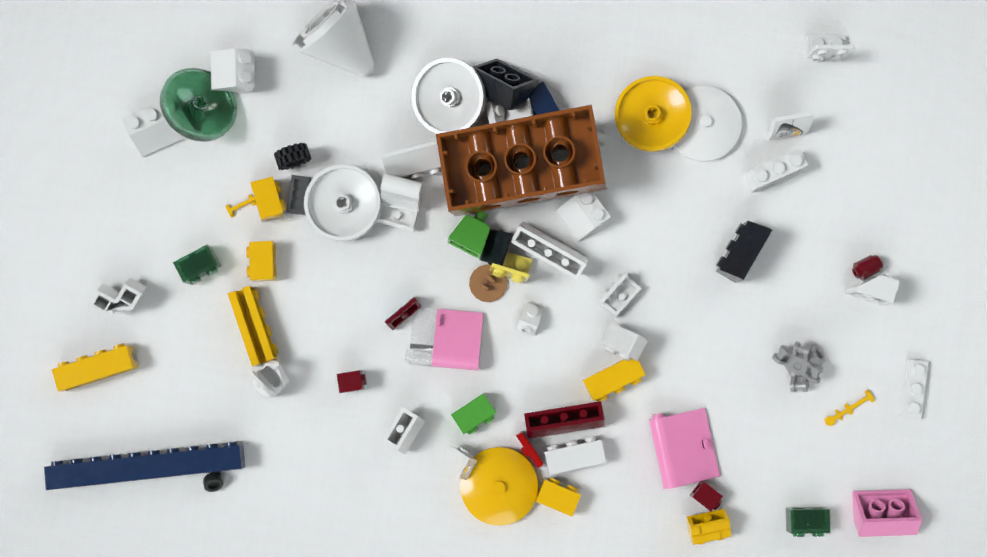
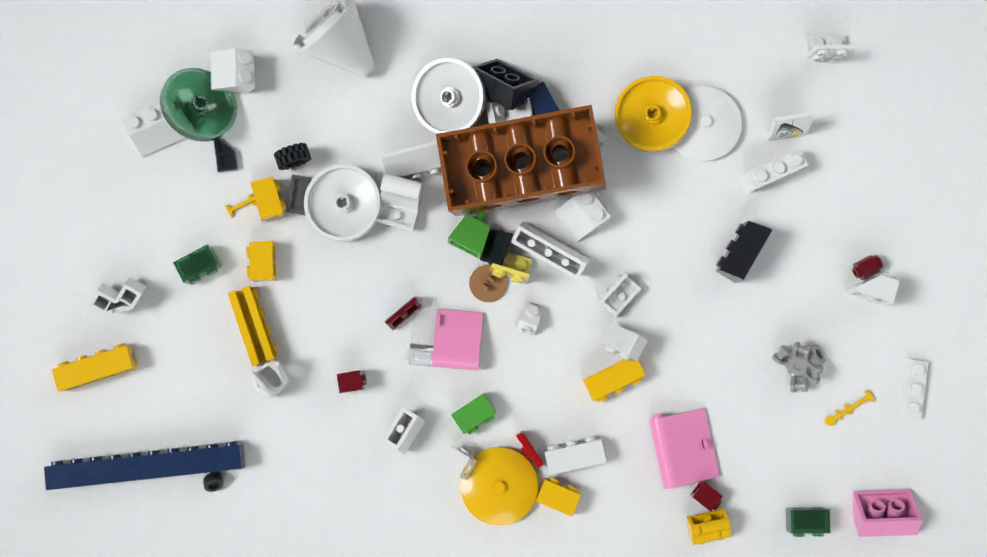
dark red brick [524,401,605,439] -> none
none -> black tile [213,137,238,173]

